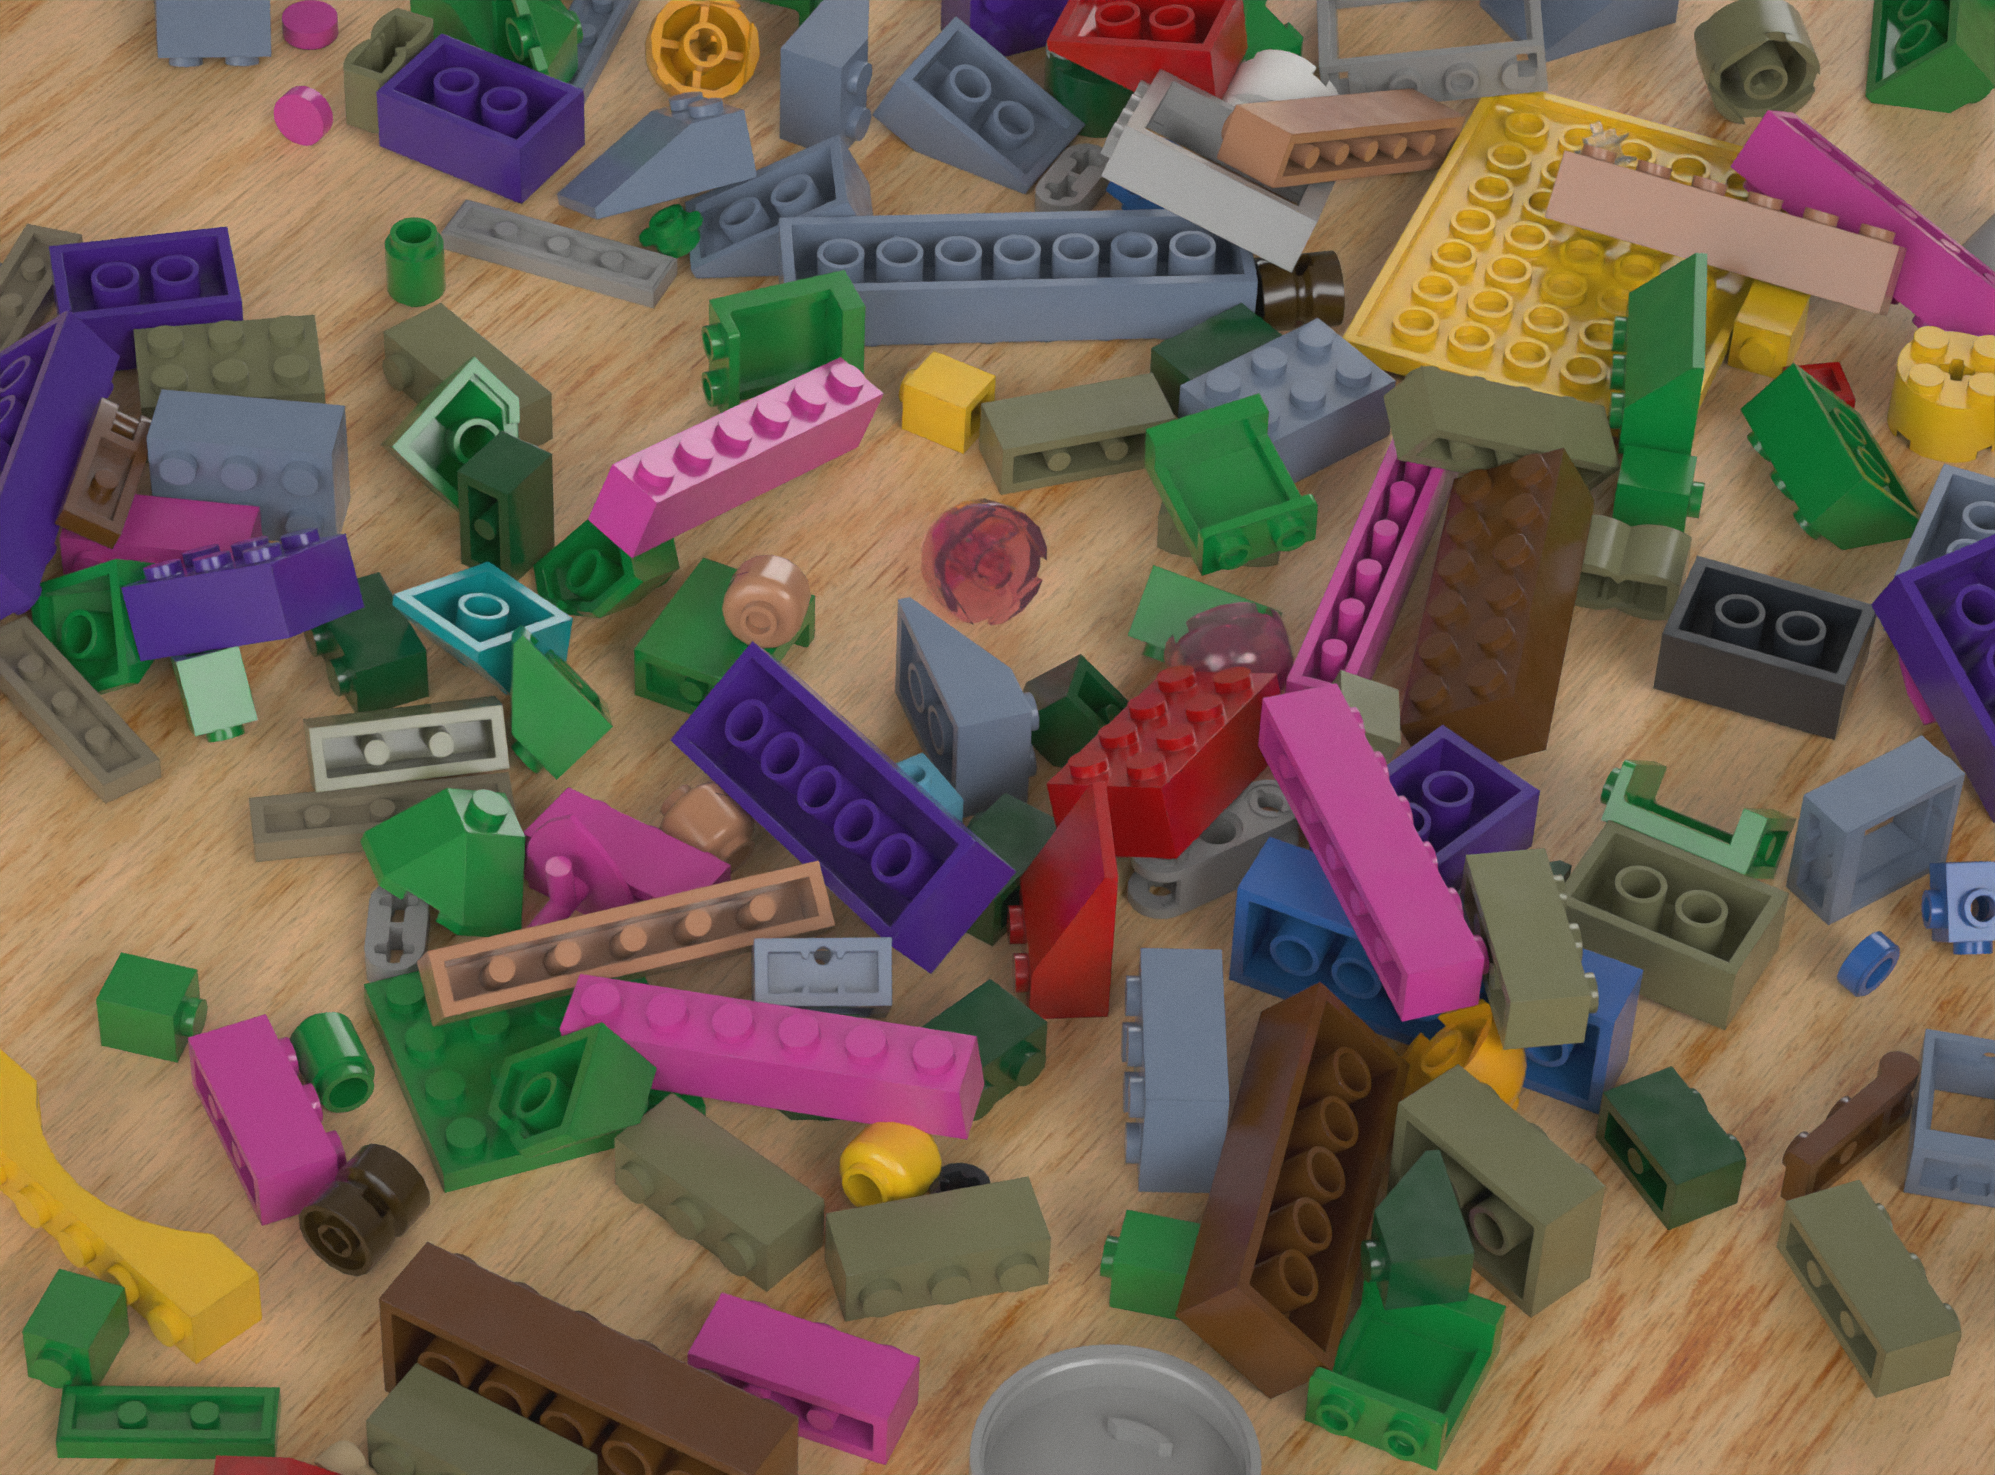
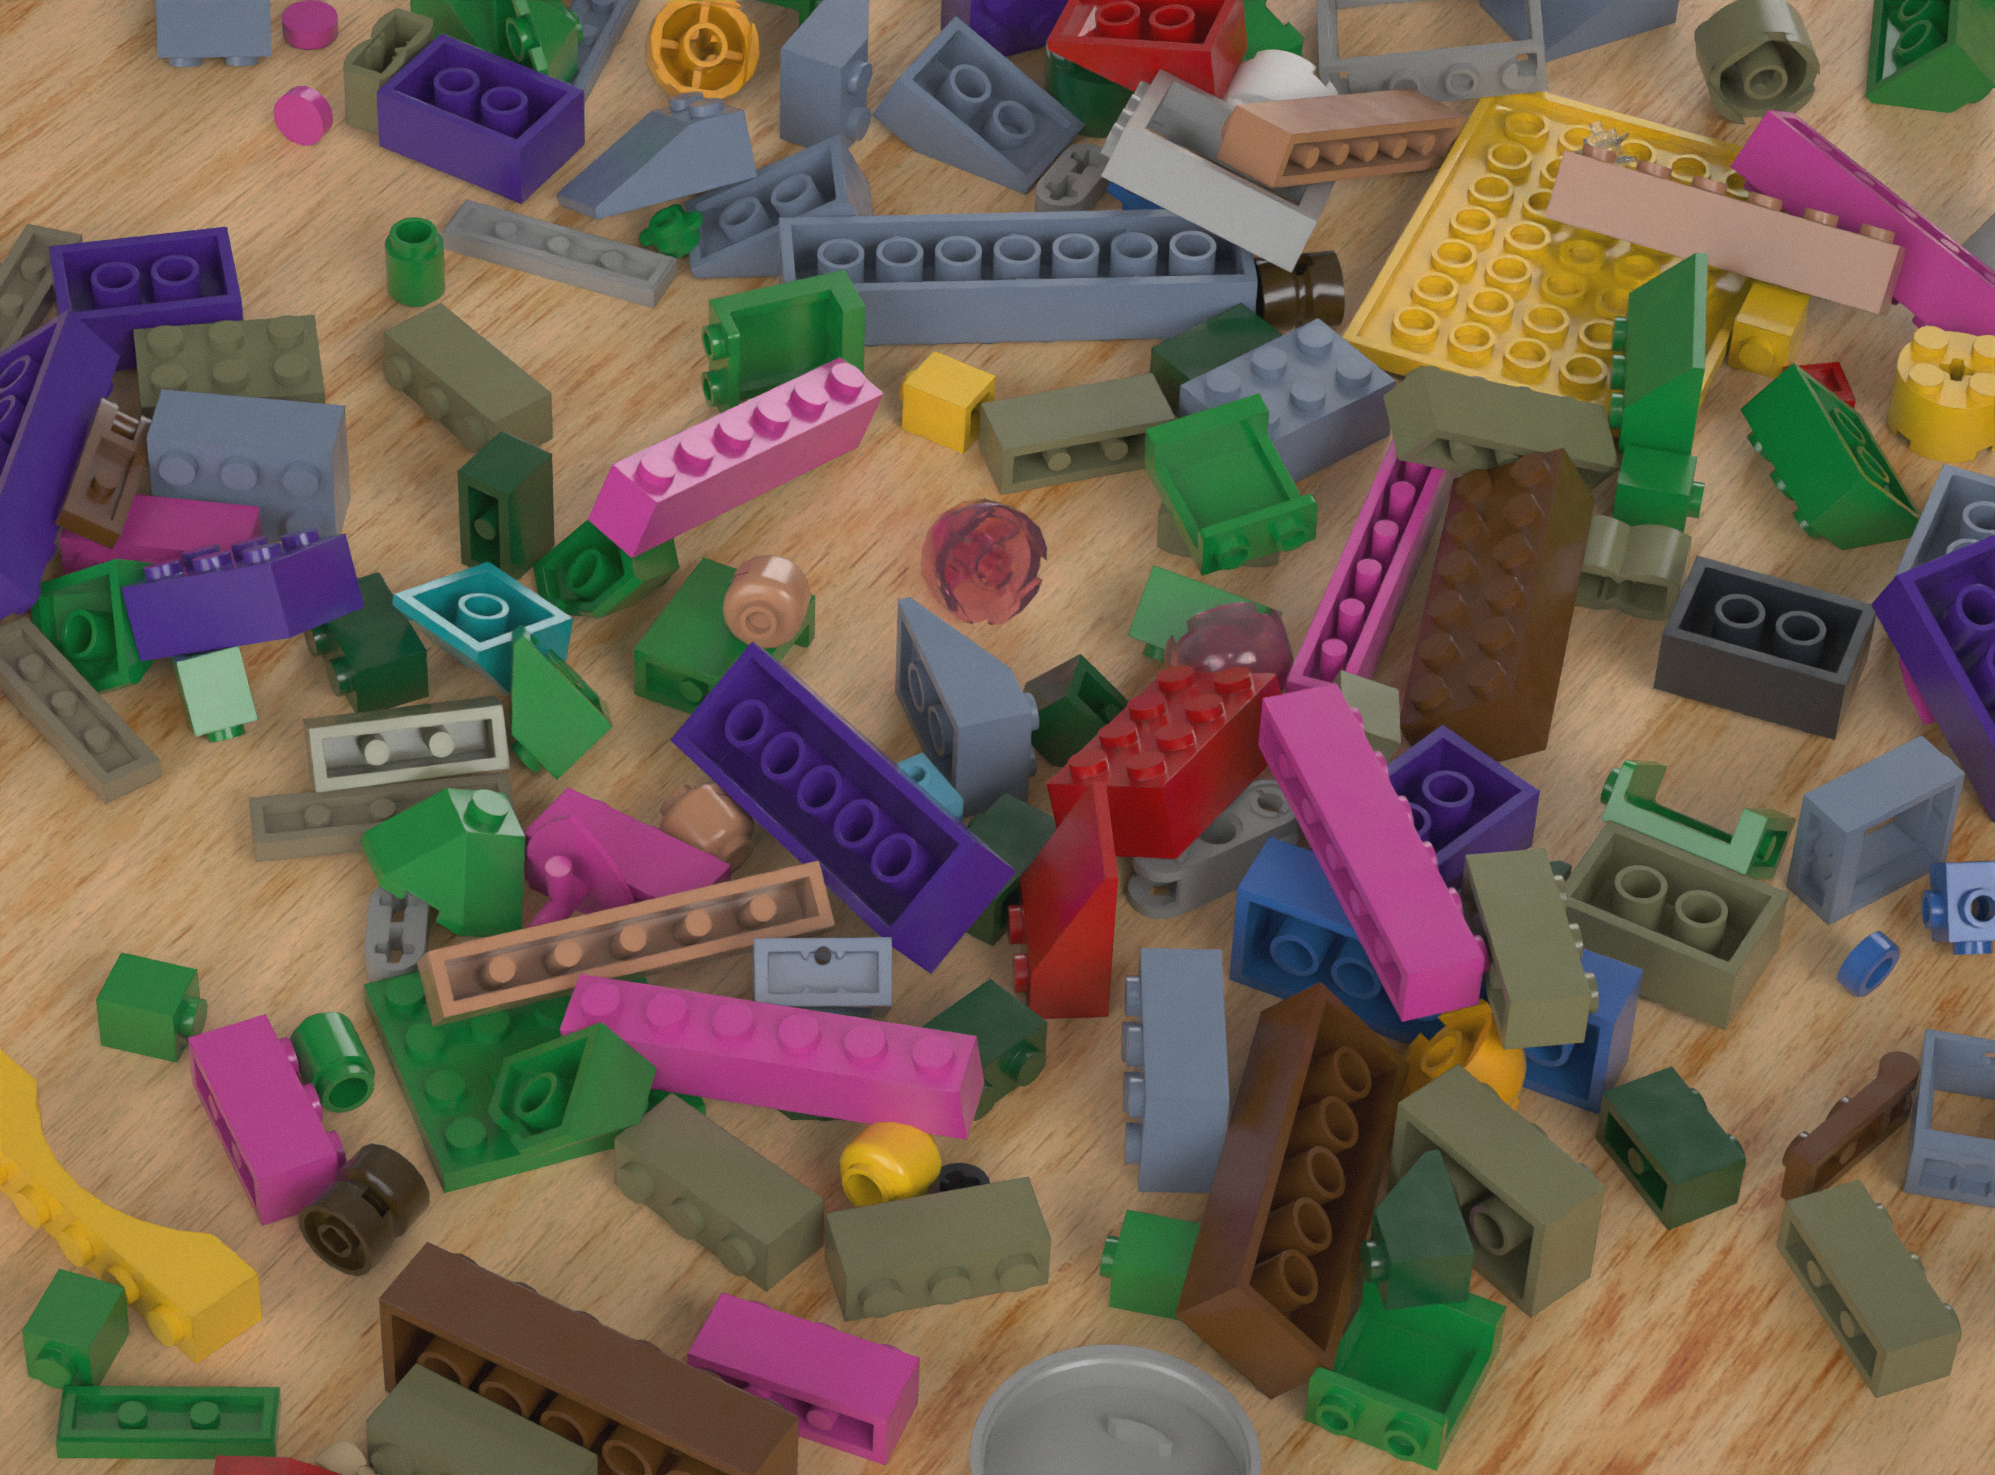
green slope [381,356,520,513] -> none

